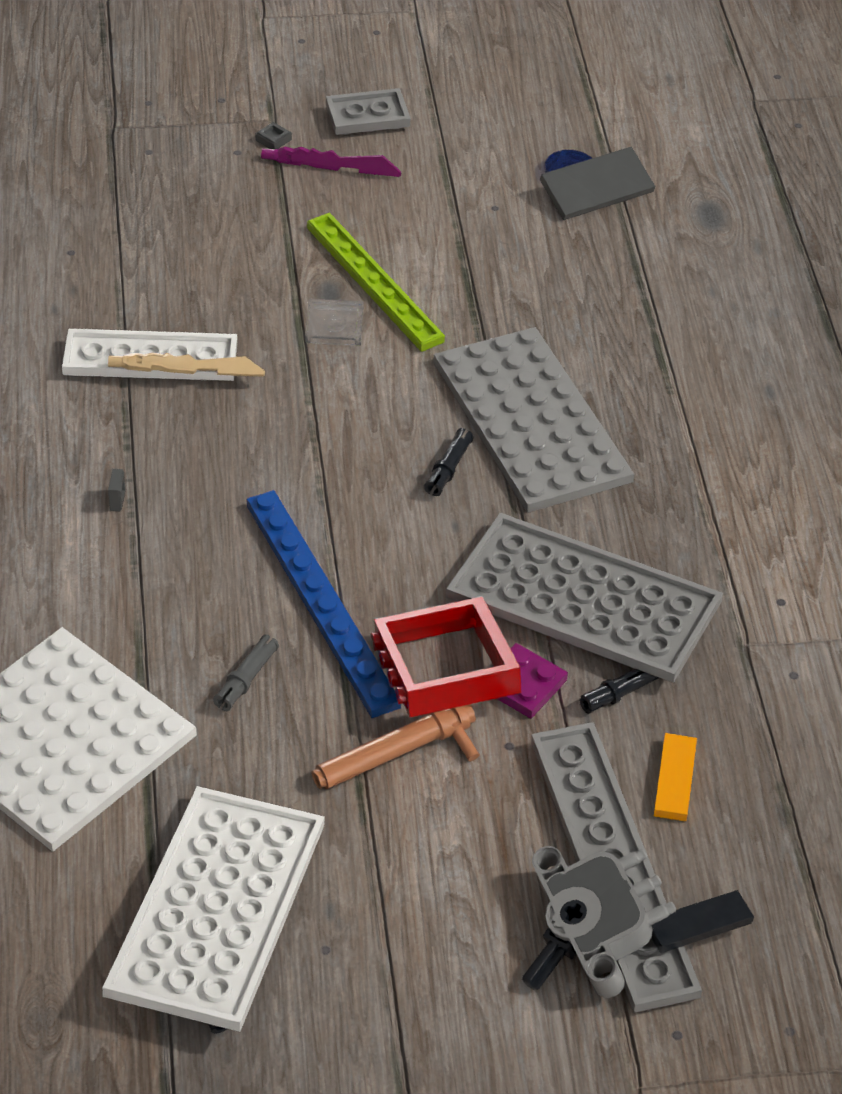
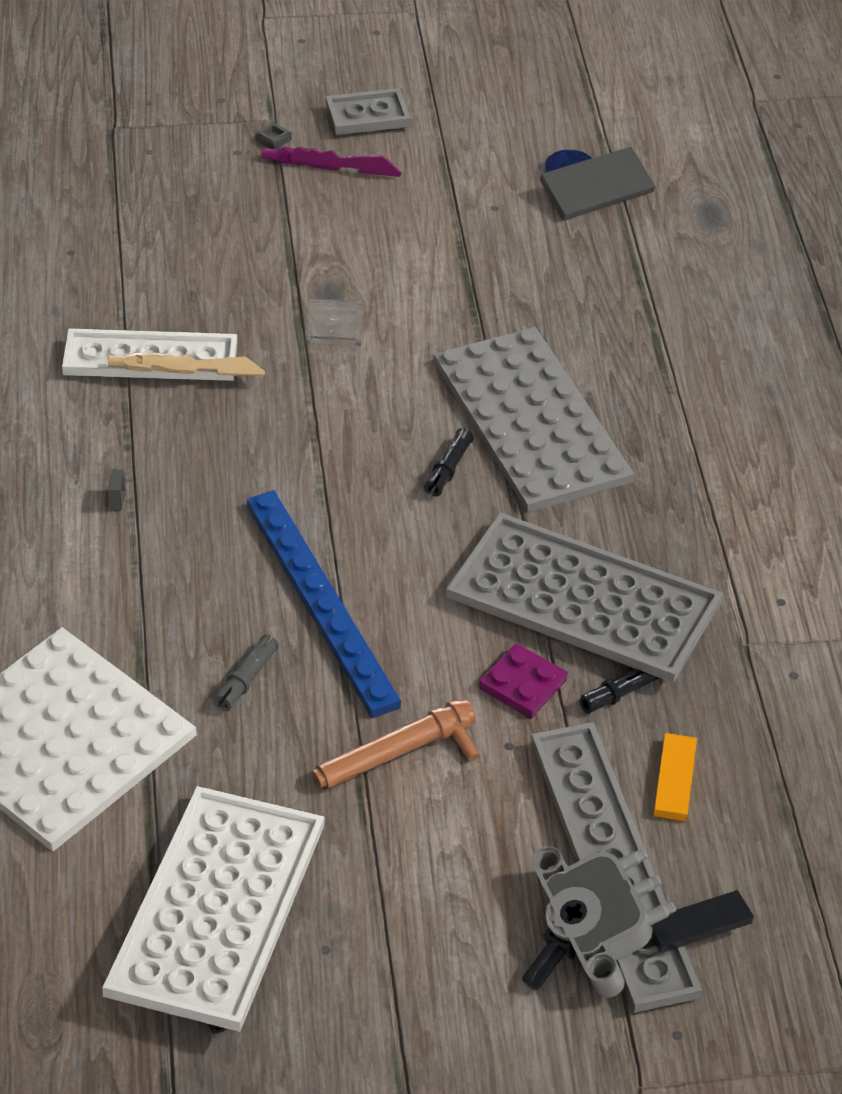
lime tile [307,212,445,352] -> none
red window [370,597,522,718] -> none

